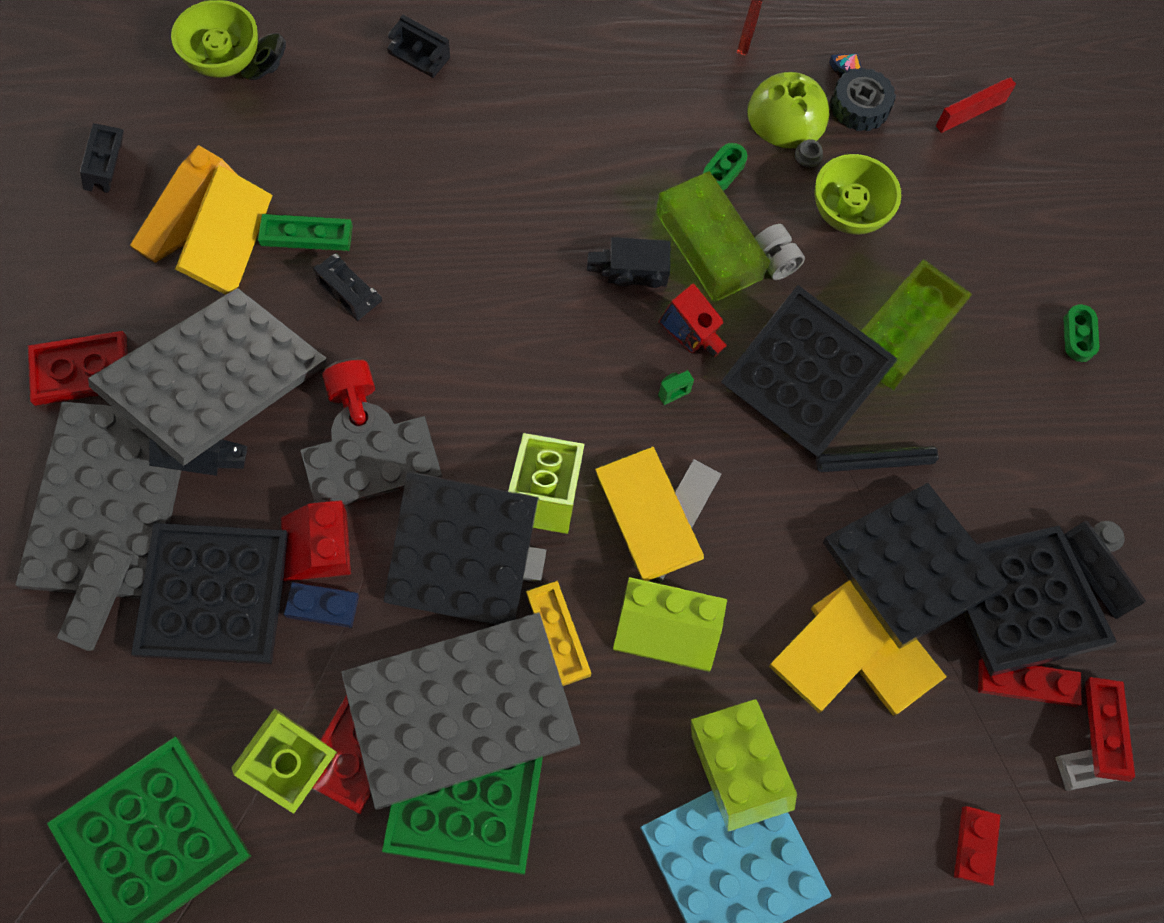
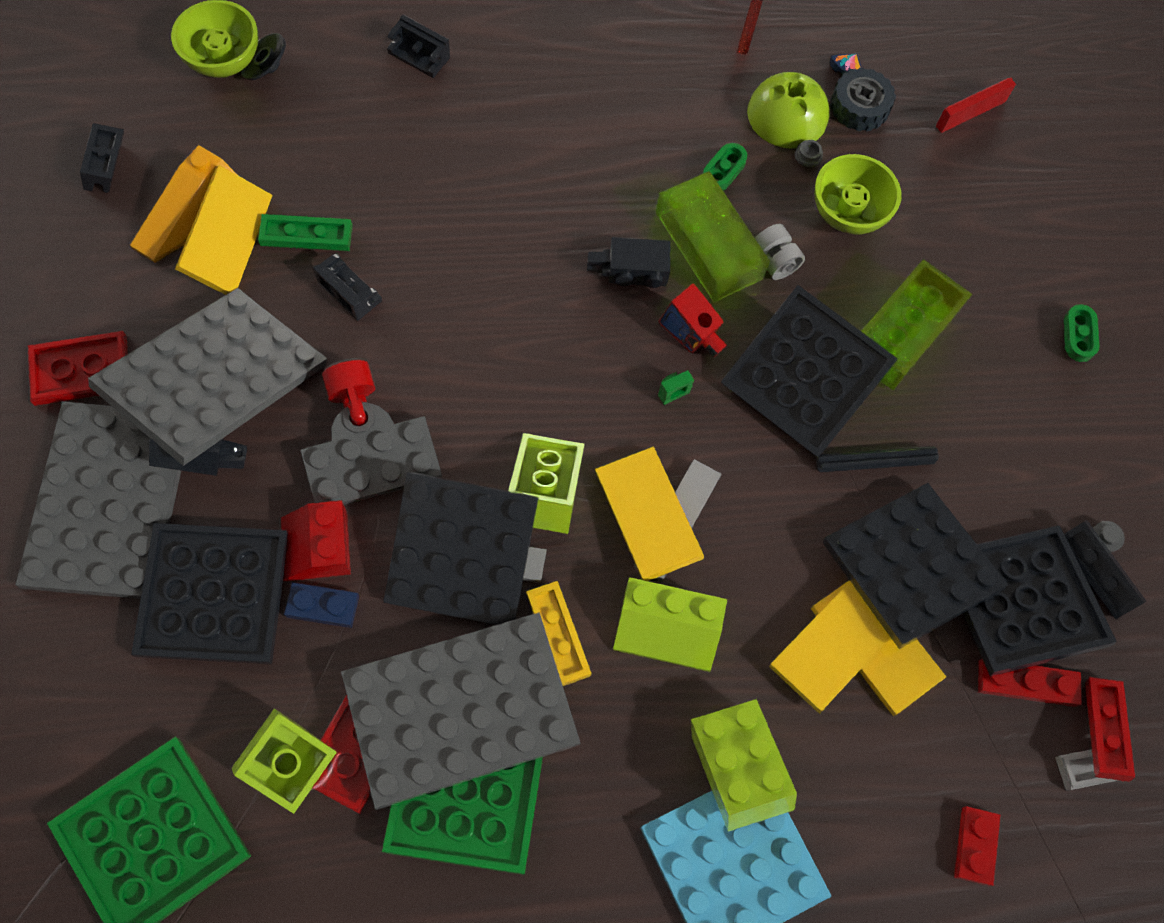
dark grey plate [57,543,134,651] -> none

